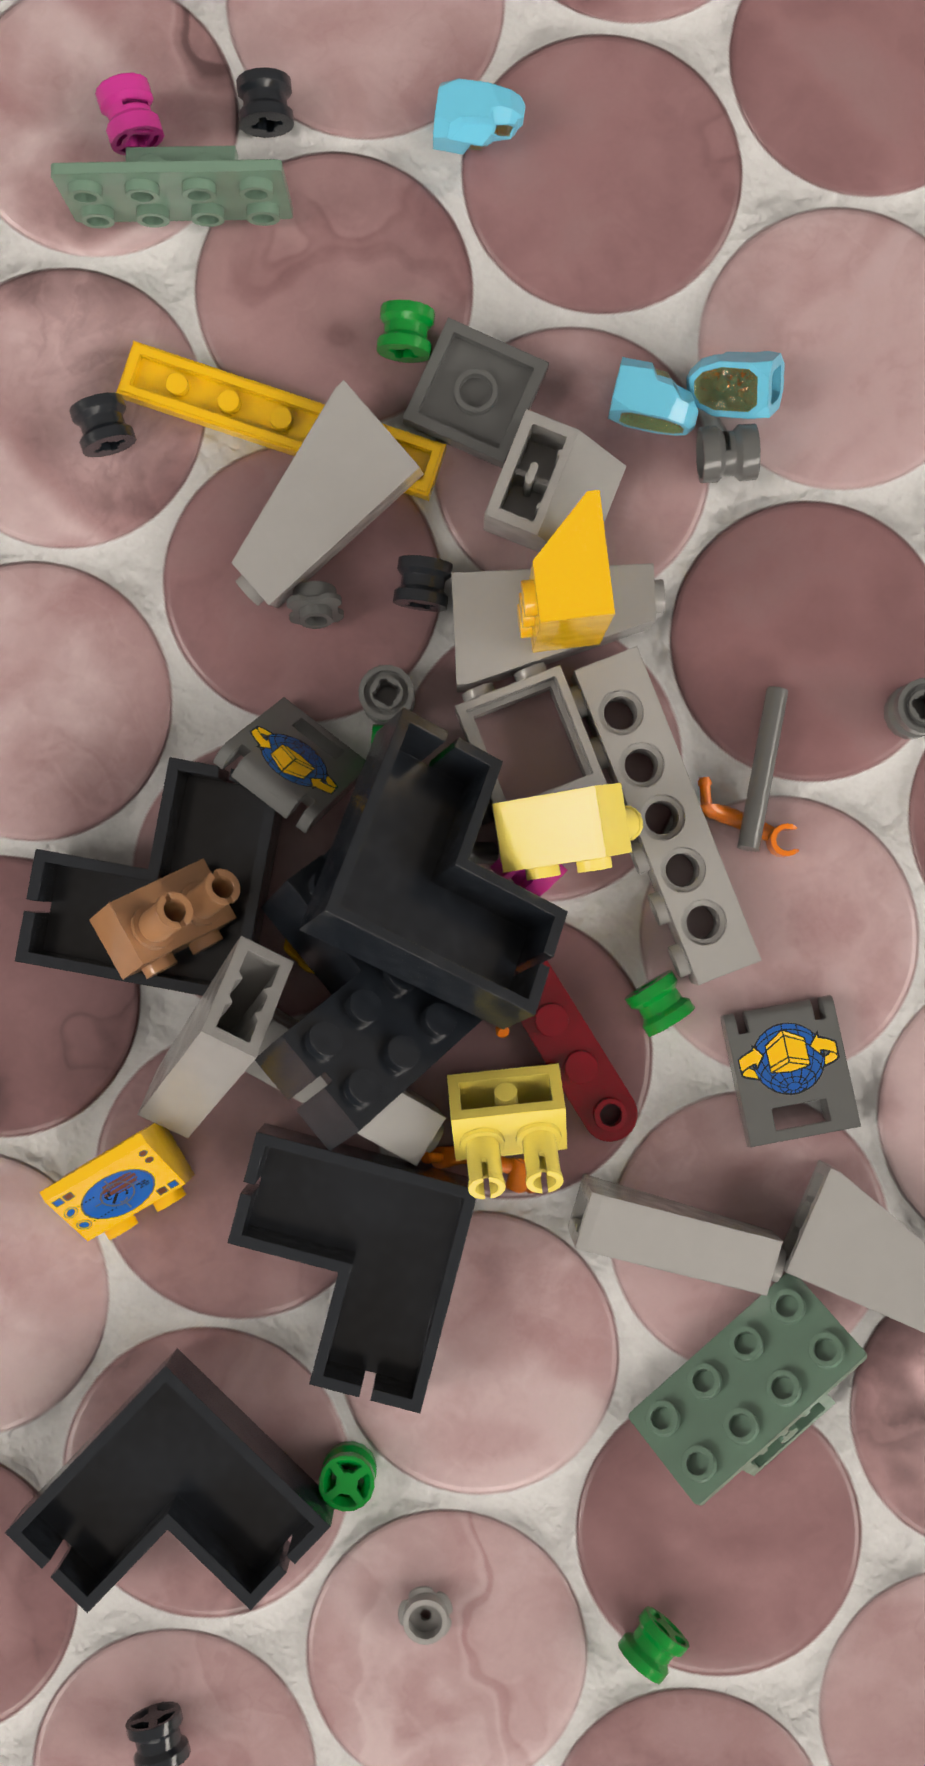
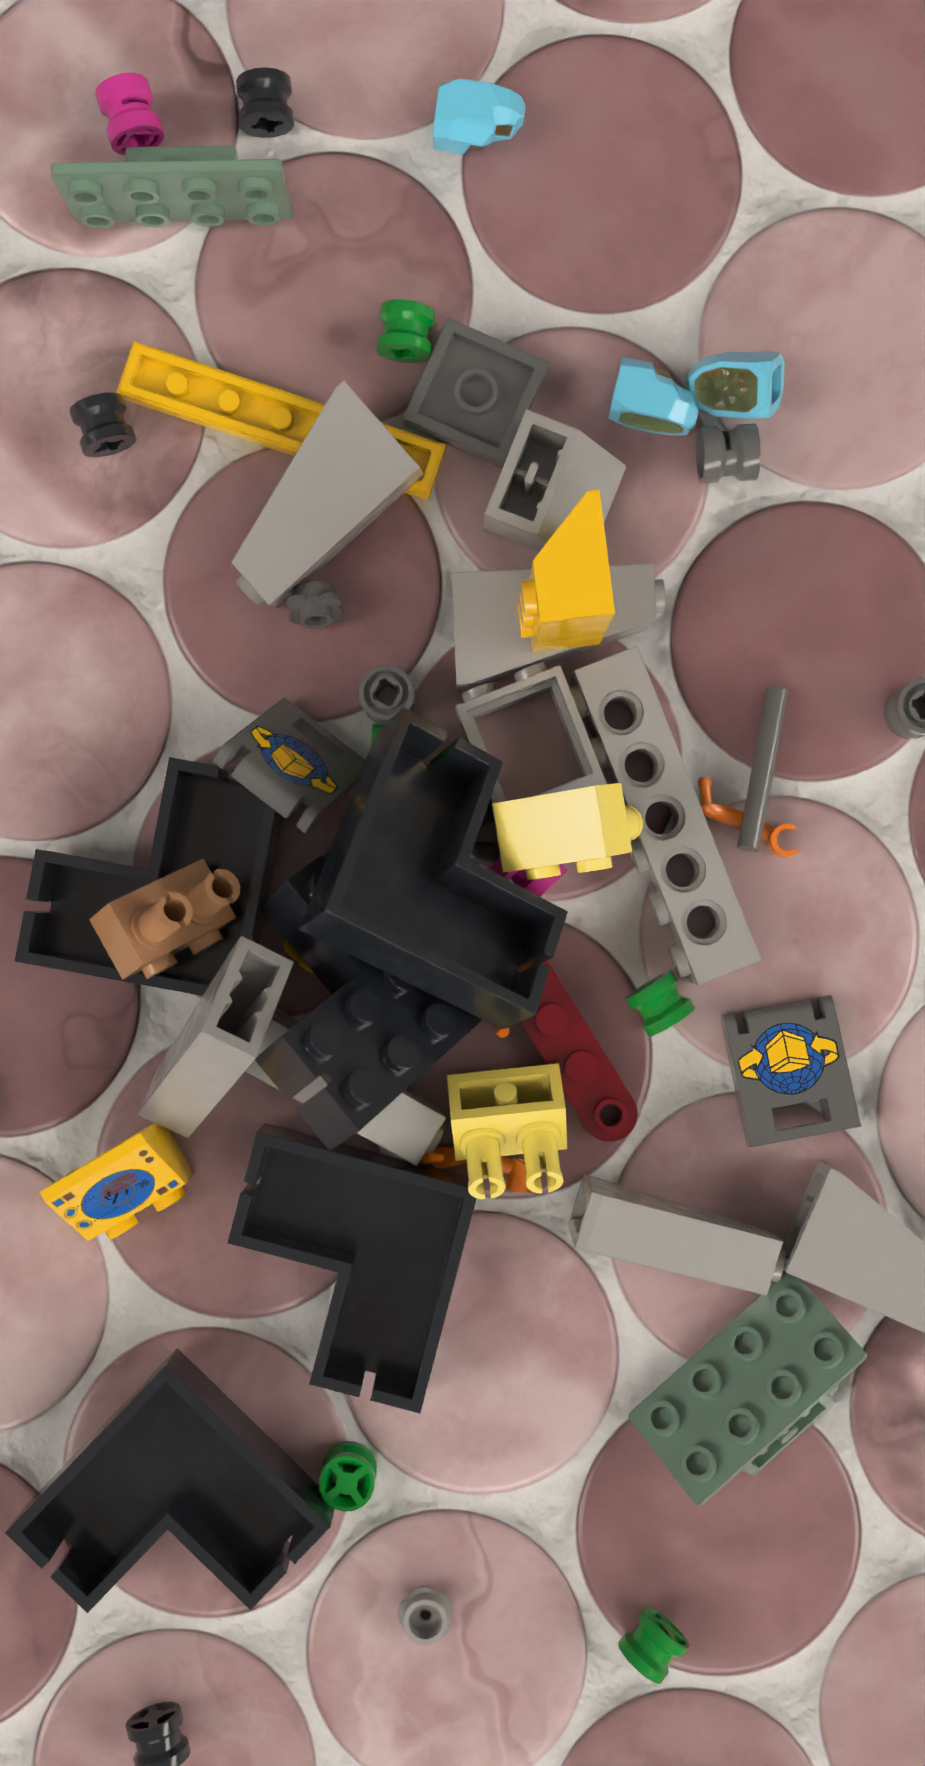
black wheel [393,555,453,612] -> none

